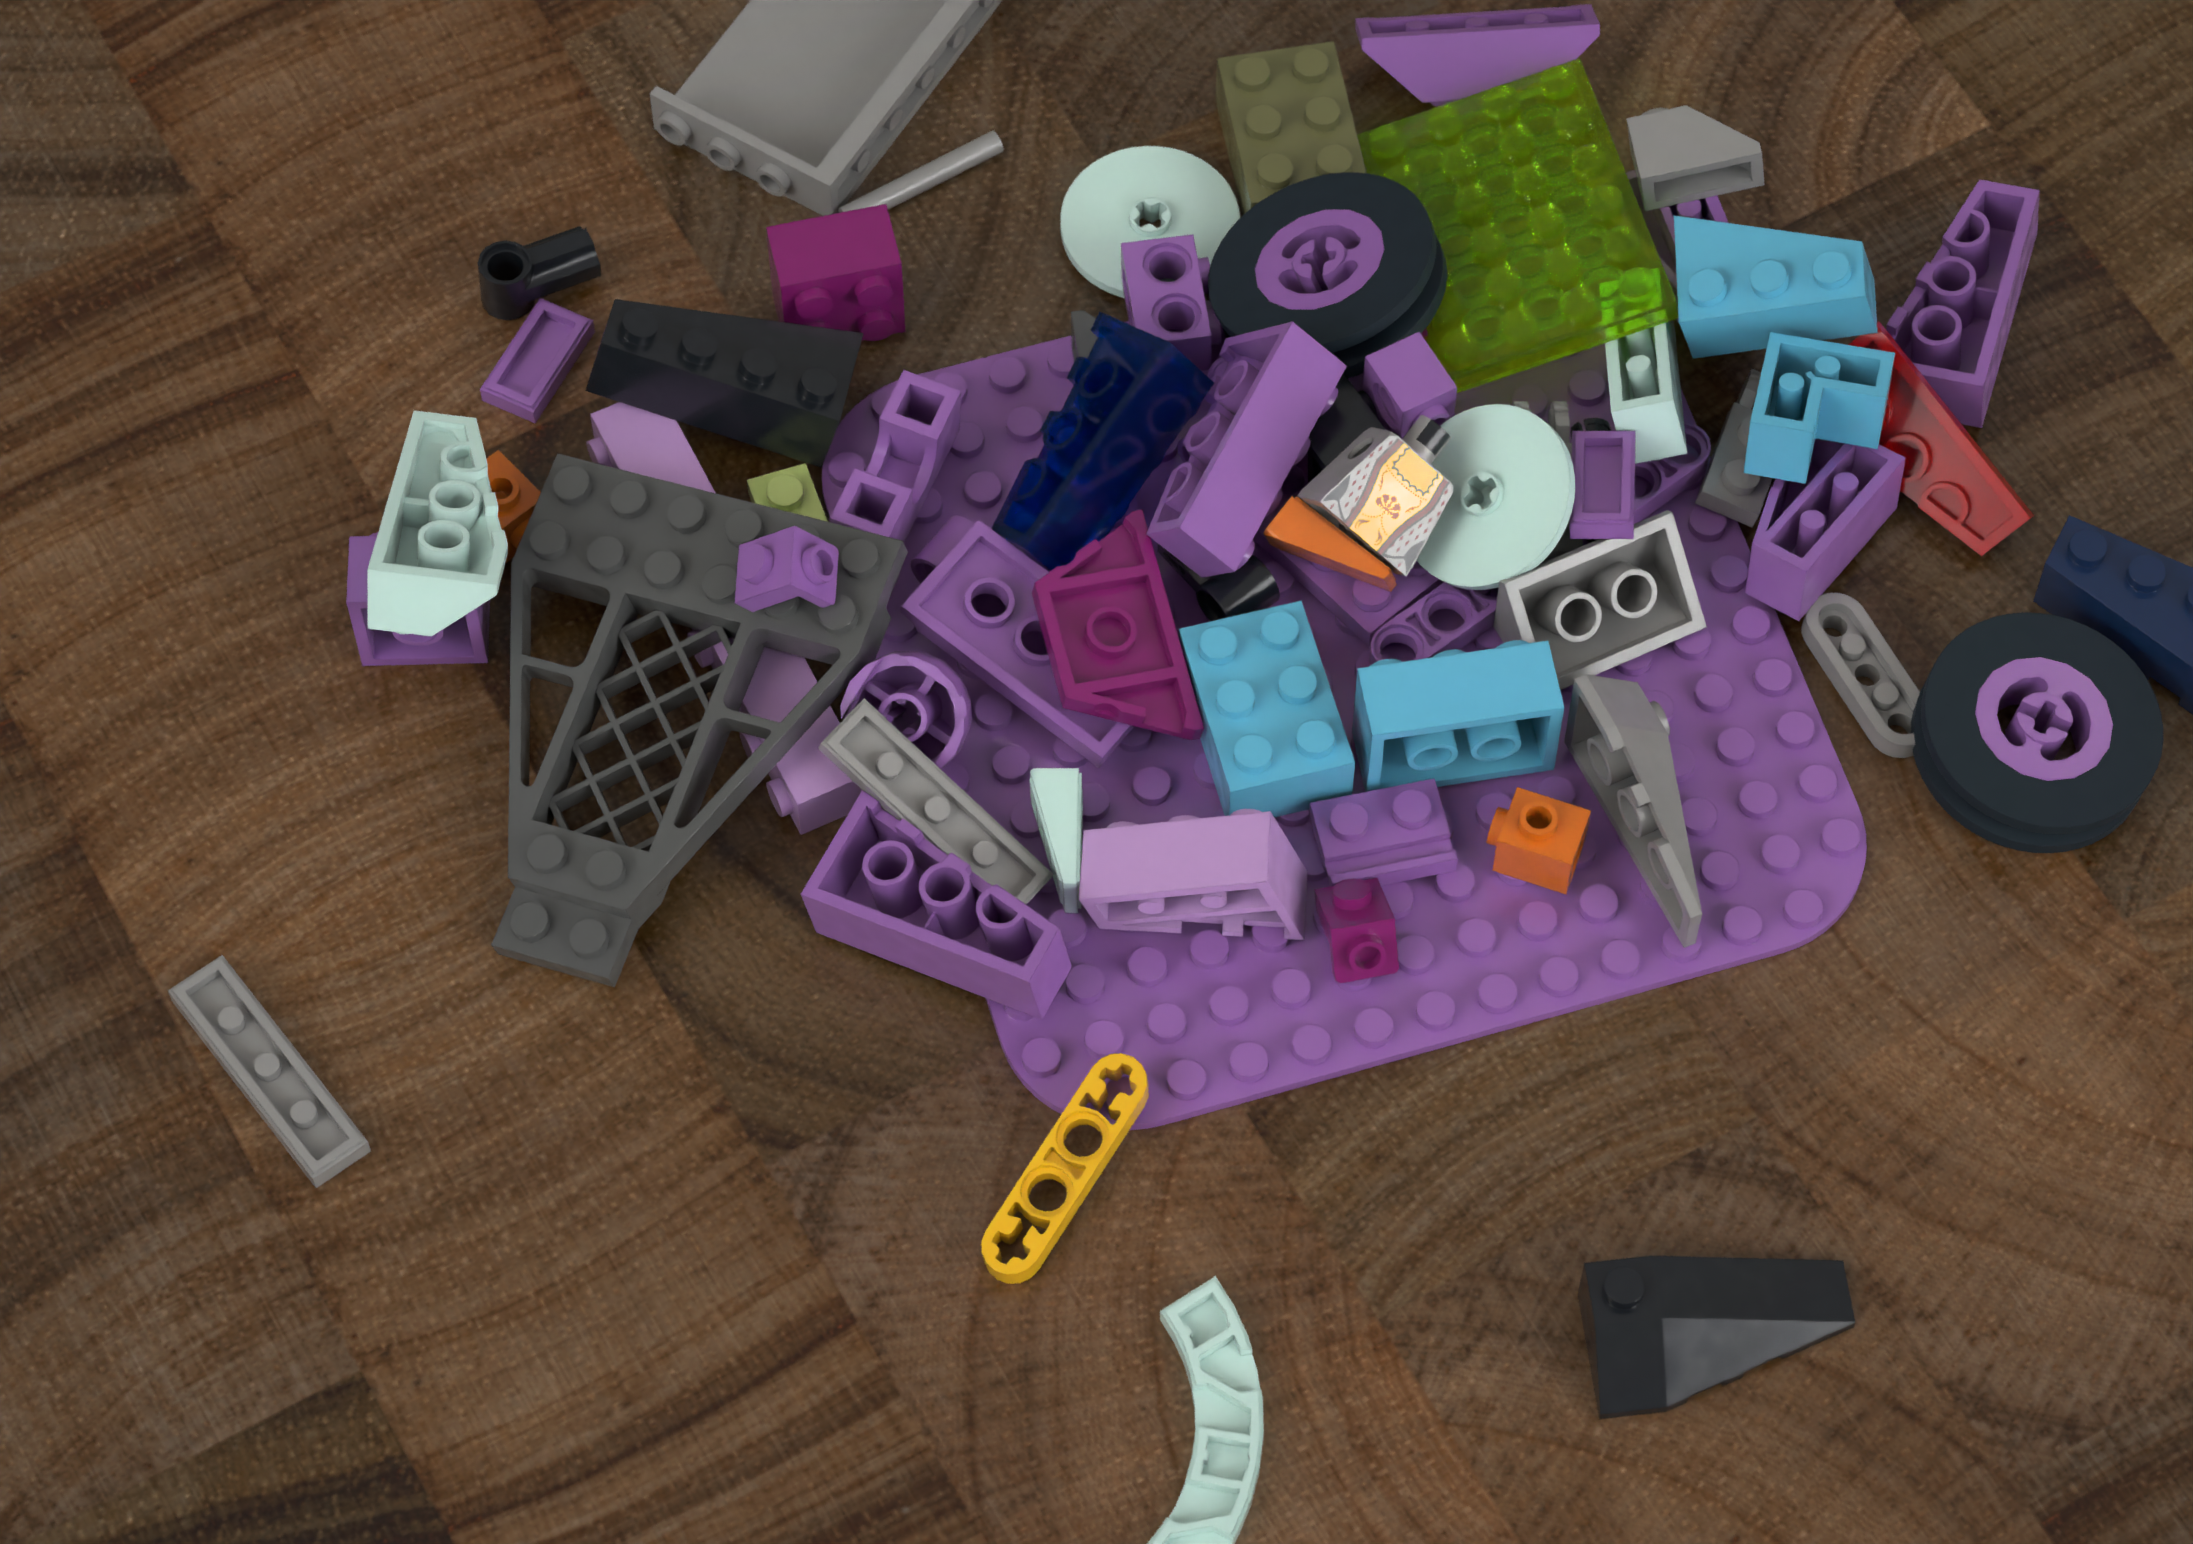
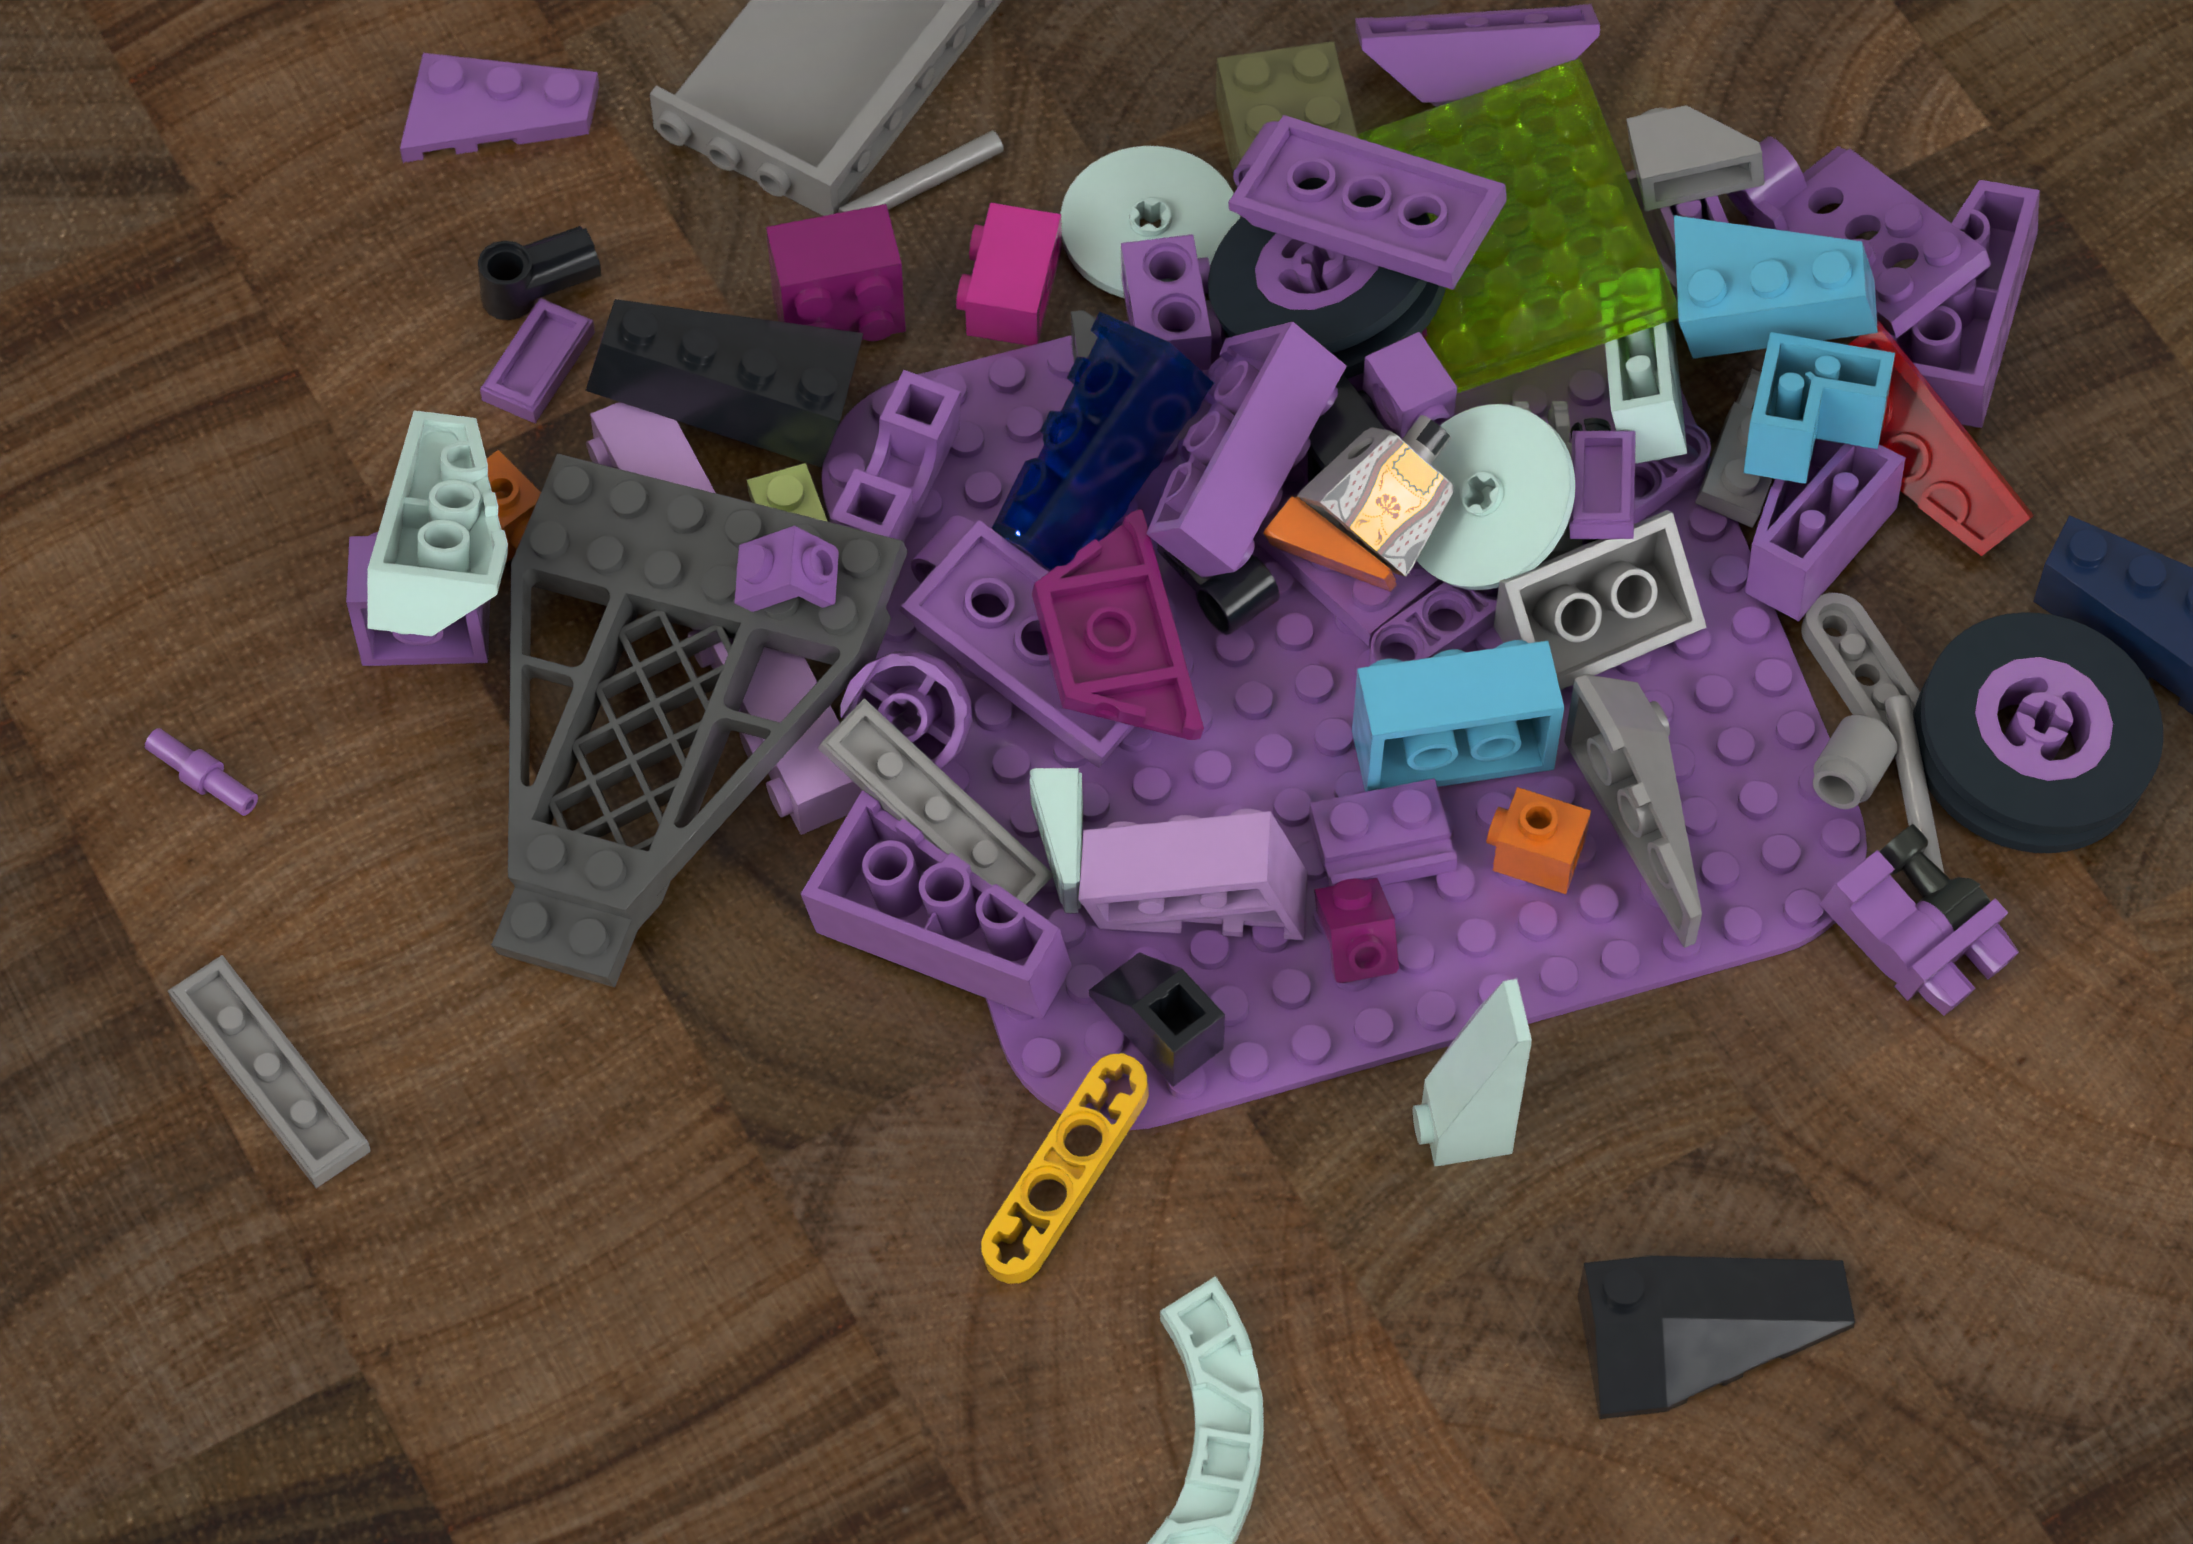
medium azure brick [1178,600,1355,818] -> none
none -> medium lavender bar [145,728,258,816]
none -> medium lavender wing [400,53,599,163]
none -> dark pink brick [956,203,1062,346]
none -> black slope [1089,952,1225,1087]
none -> medium lavender hinge [1228,115,1507,290]
none -> light aqua wedge [1413,979,1532,1166]
none -> medium lavender hinge [1726,137,1991,338]
none -> light grey brick [1813,715,1897,809]
none -> medium lavender hips [1819,824,2019,1016]
none -> light grey bar [1884,695,1944,872]

